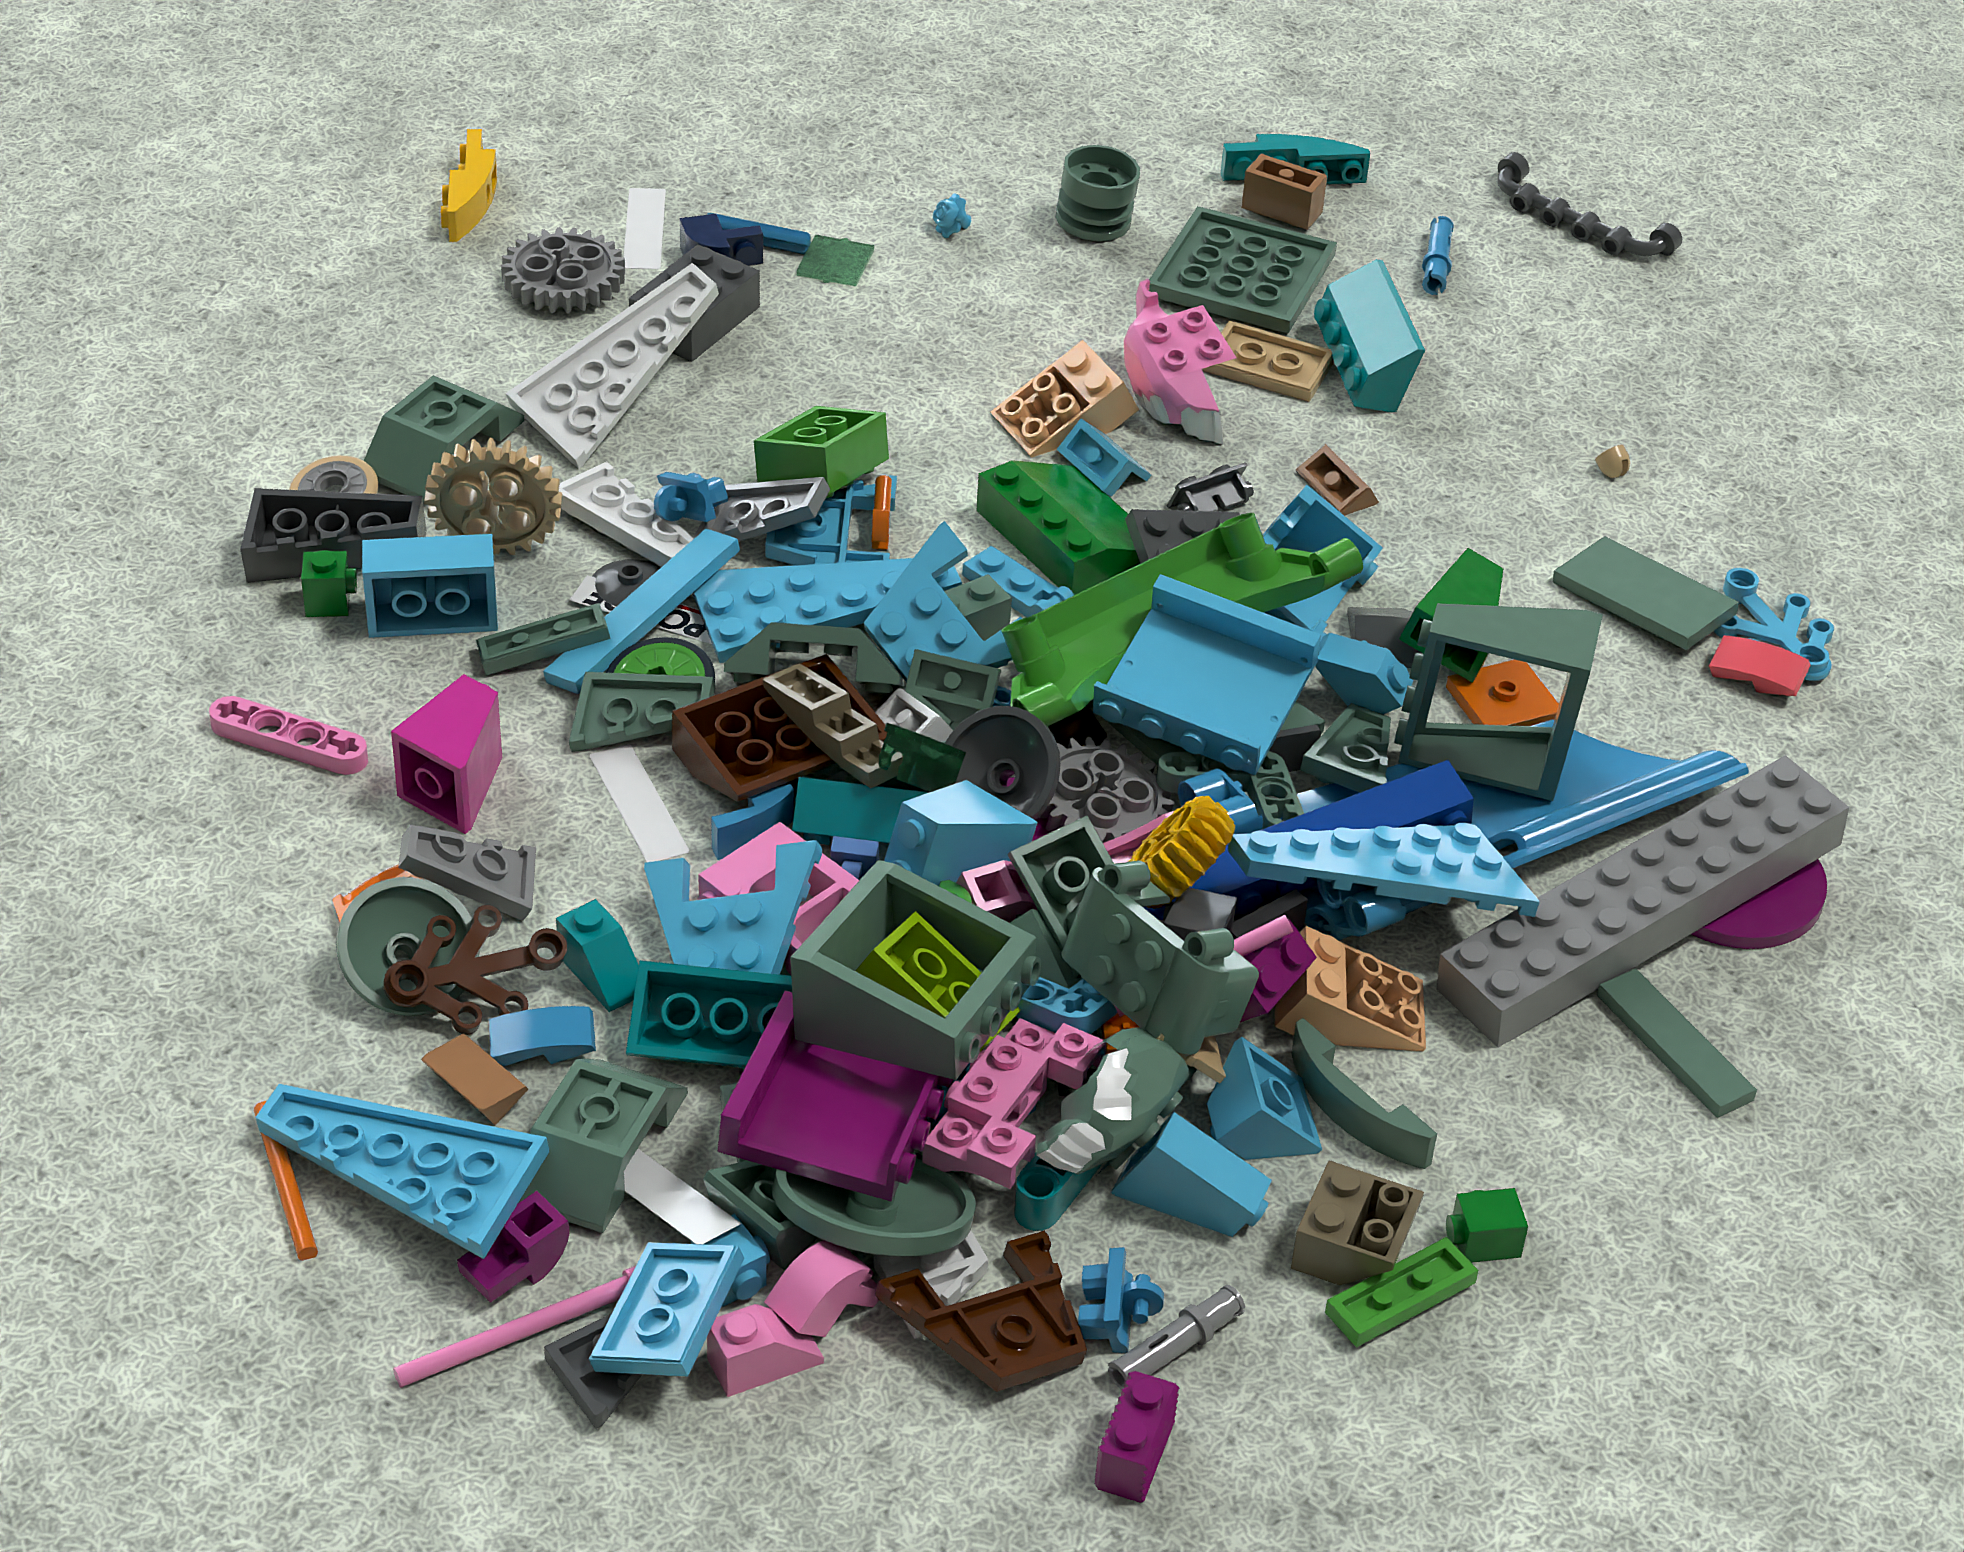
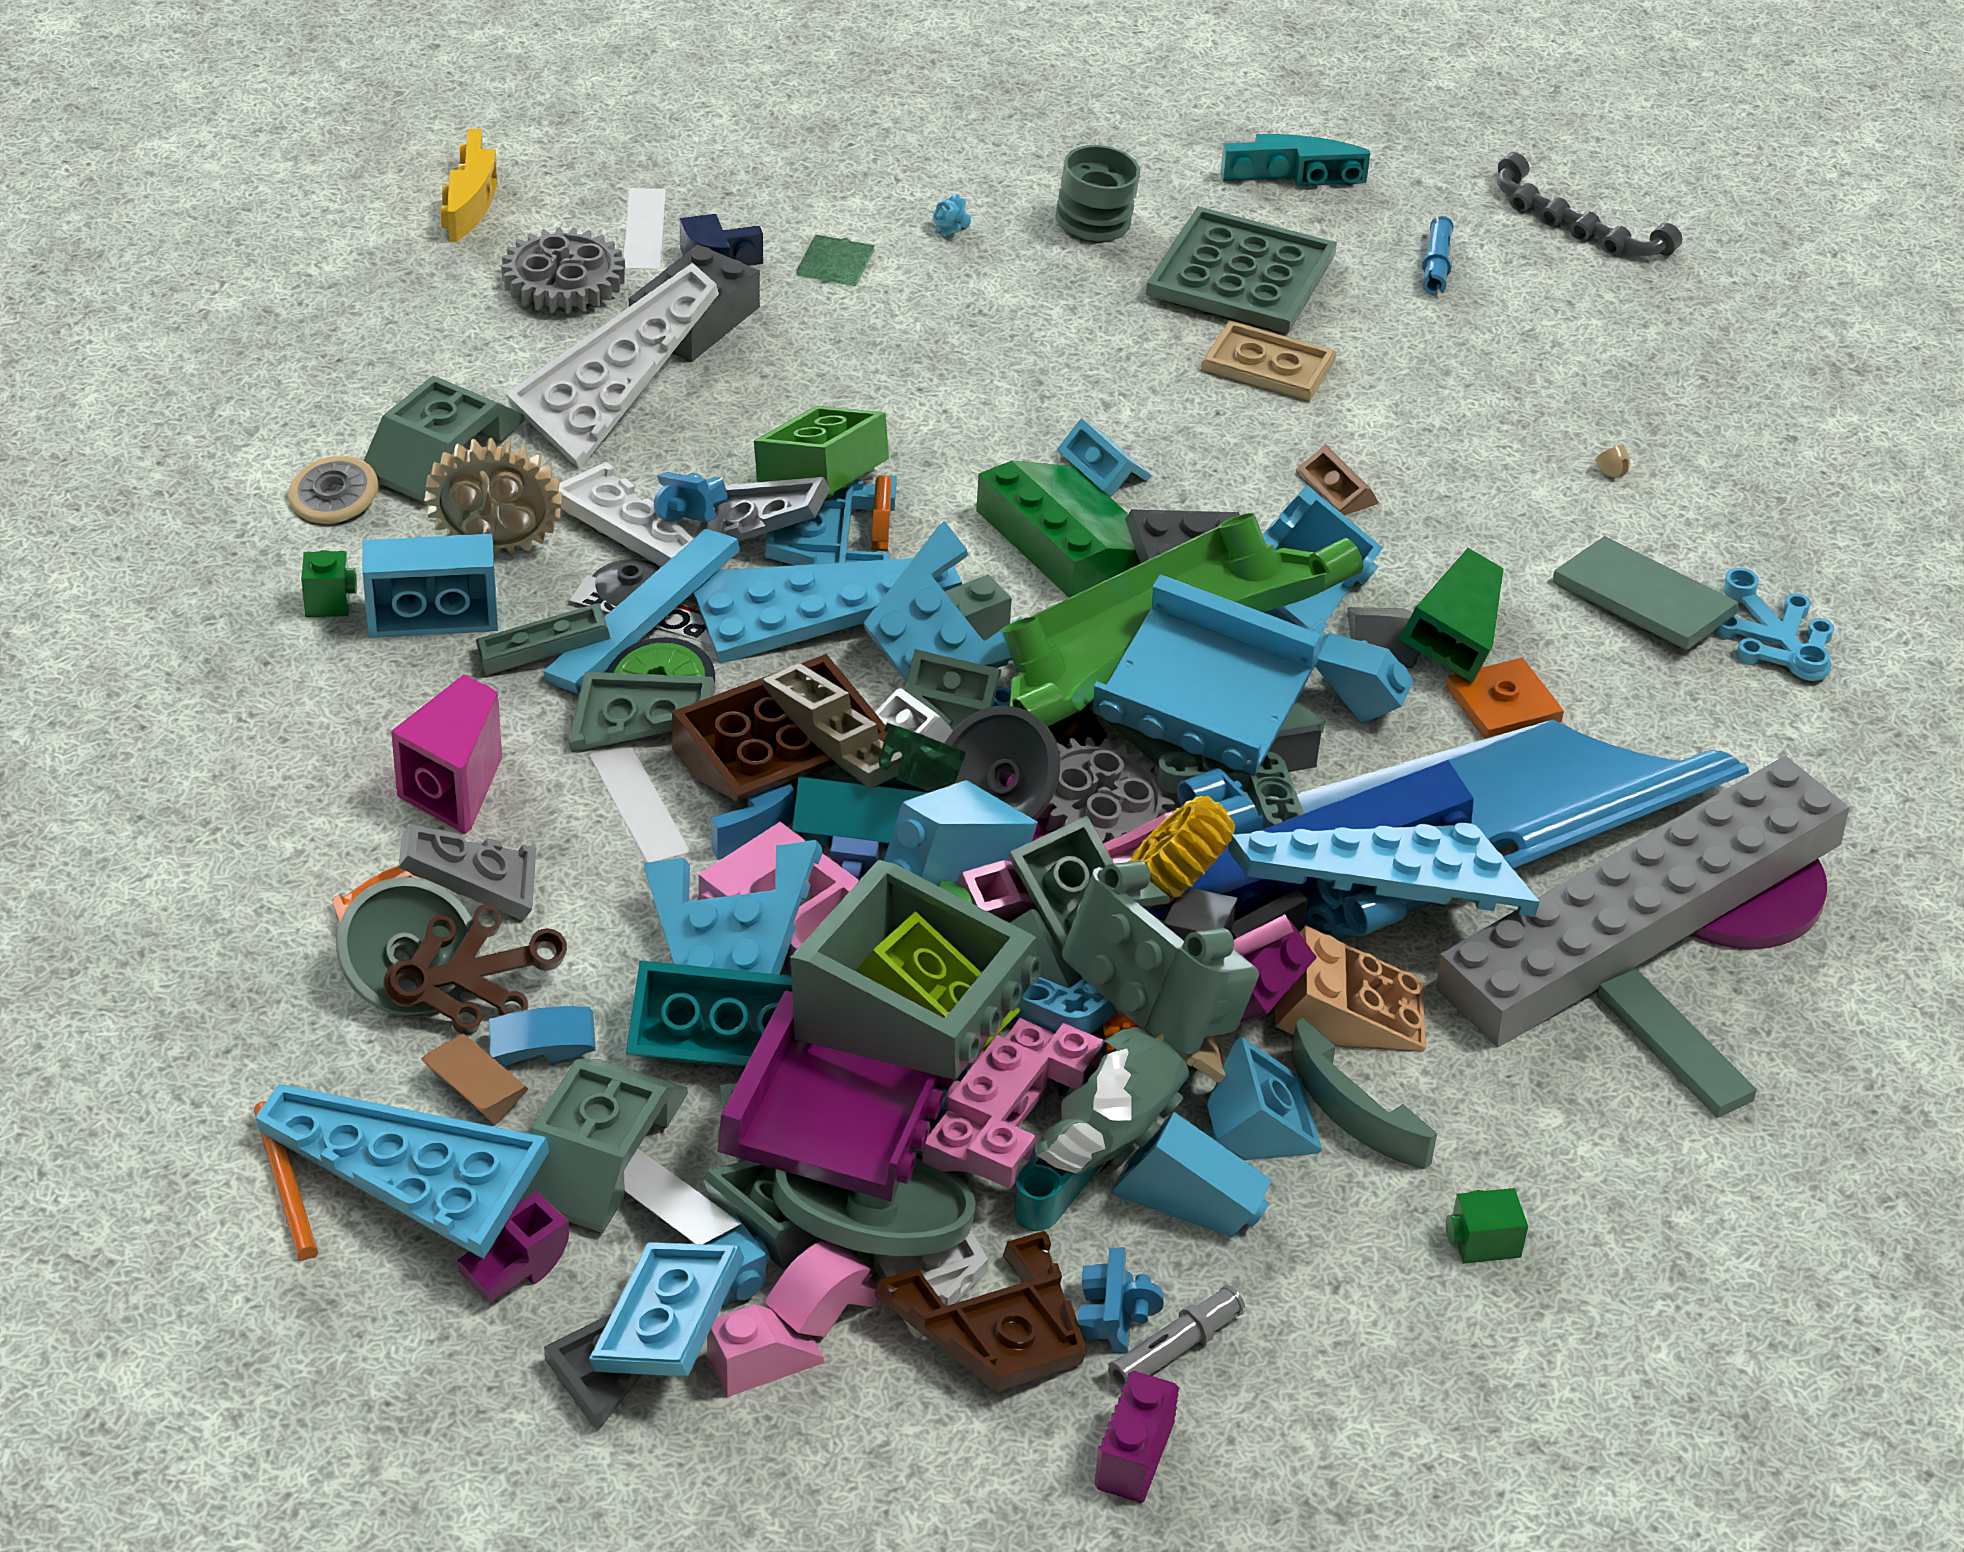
bright pink beam [209,696,368,775] -> none
dark grey wedge [240,488,427,583] -> none
bright pink bar [393,1266,636,1388] -> none
teal slope [556,899,639,1012] -> none
dark azure axle [707,213,811,254] -> none
sand green slope [724,622,903,694] -> none
medium azure plate [962,546,1074,617] -> none
light nougat slope [990,340,1139,458] -> none
bright pink animal [1124,279,1237,444] -> none
dark grey hinge [1167,462,1254,511] -> none
medium nougat brick [1241,154,1327,230] -> none
dark tan slope [1291,1160,1424,1285] -> none
sand green wing [1301,703,1391,793] -> none
slope [1314,259,1425,412] -> none
bright green plate [1325,1237,1479,1348] -> none
sand green windscreen [1394,603,1603,801] -> none
coral slope [1709,635,1811,696] -> none

